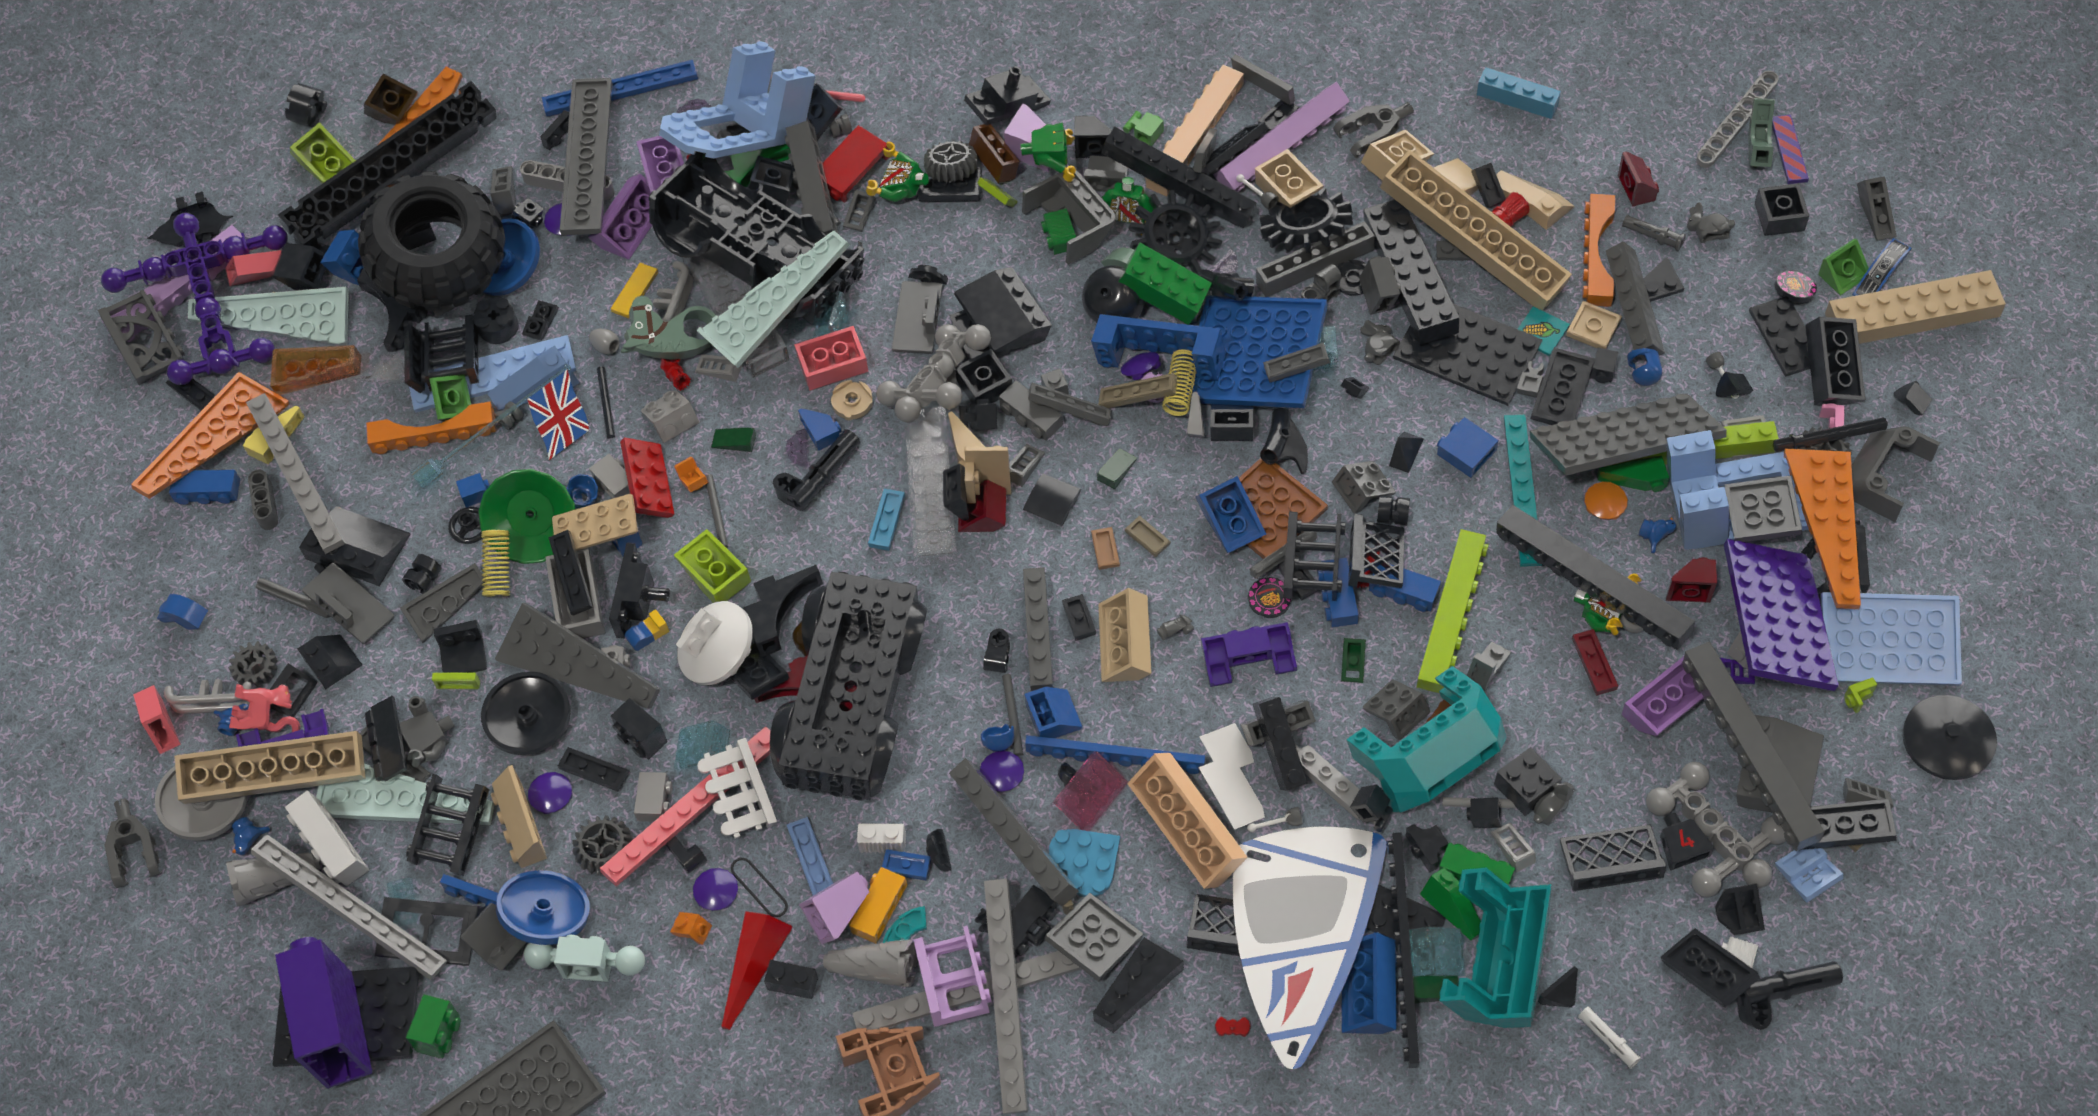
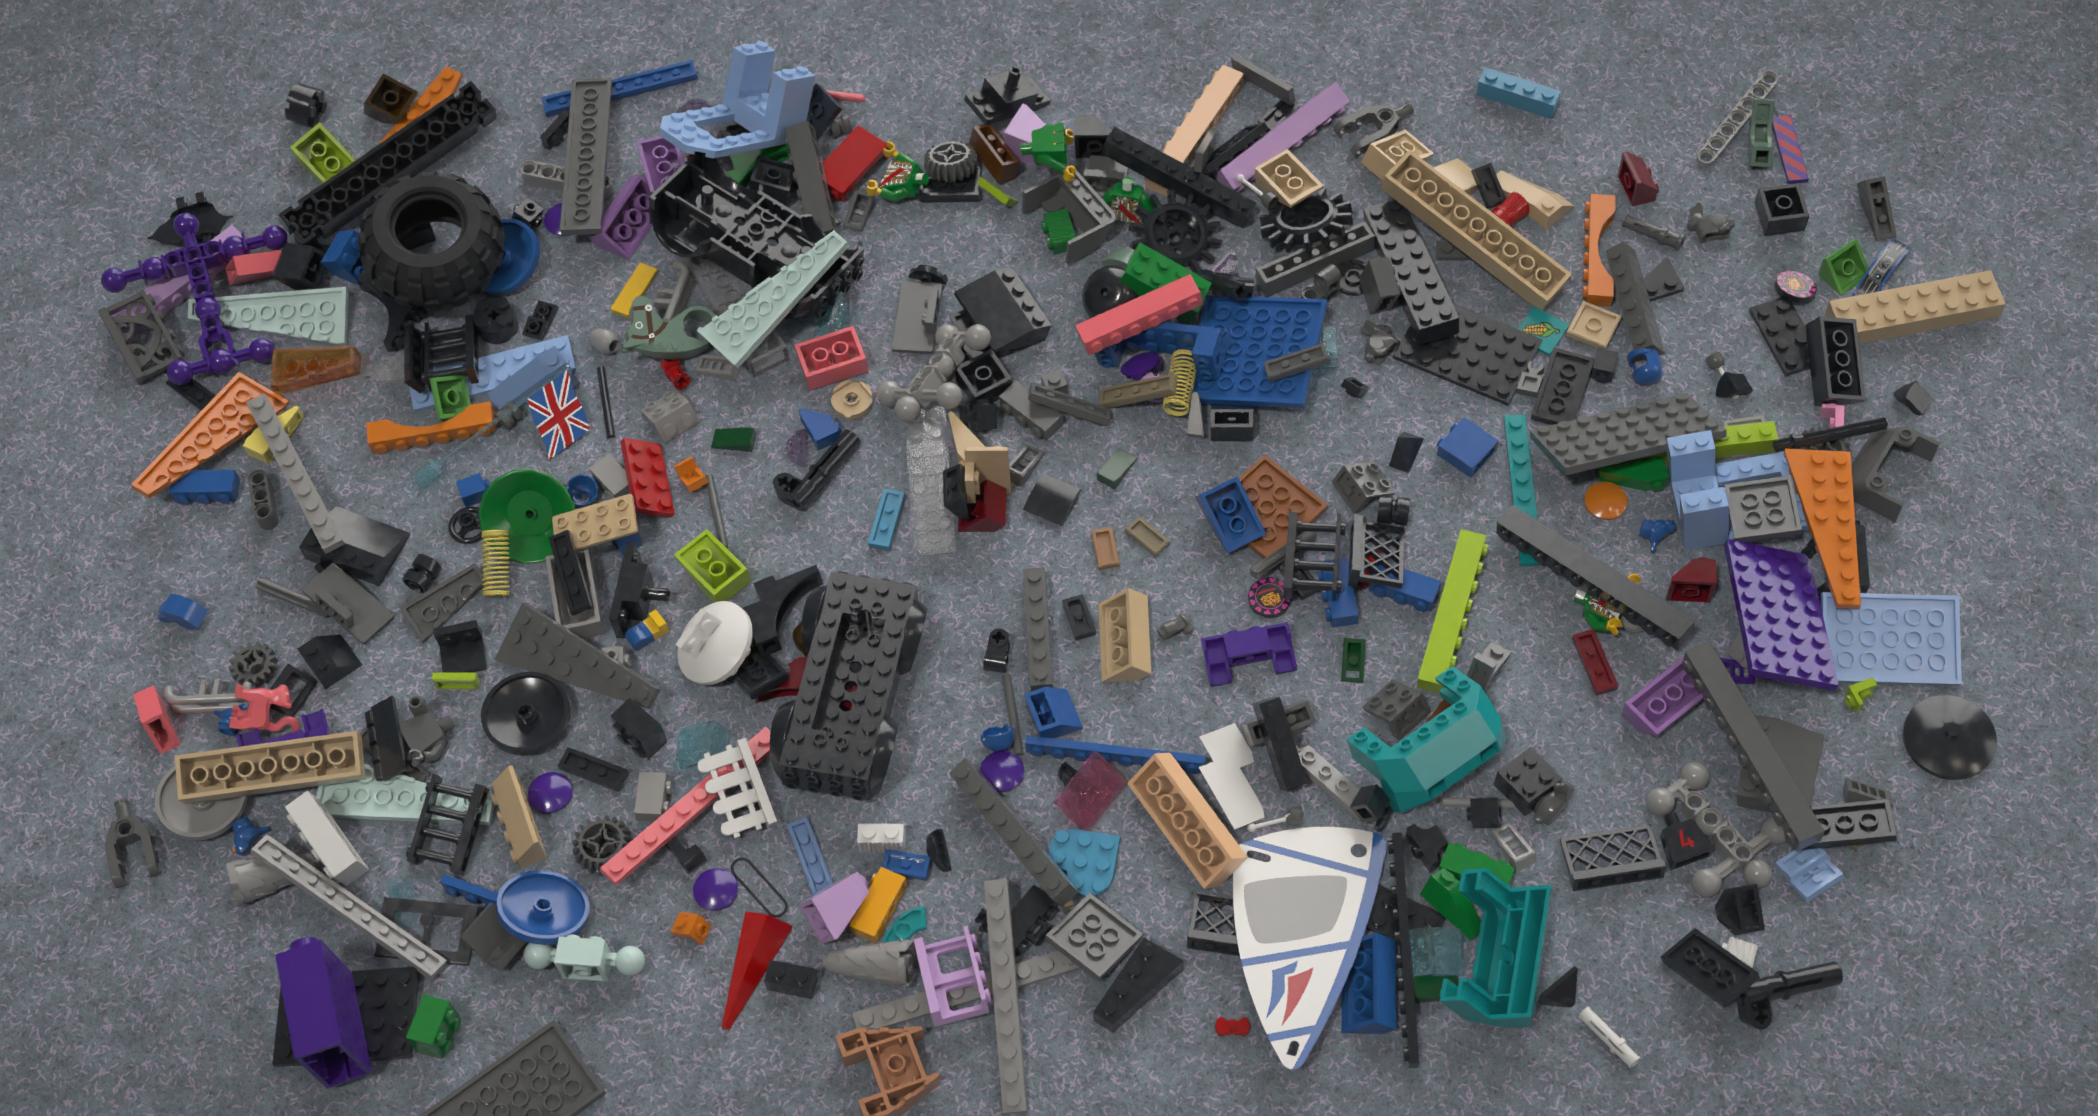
dark grey slope [490,166,516,216] -> none
bright green brick [1123,111,1164,146] -> none
black pin [1260,408,1308,475] -> none
none -> coral brick [1075,274,1203,356]

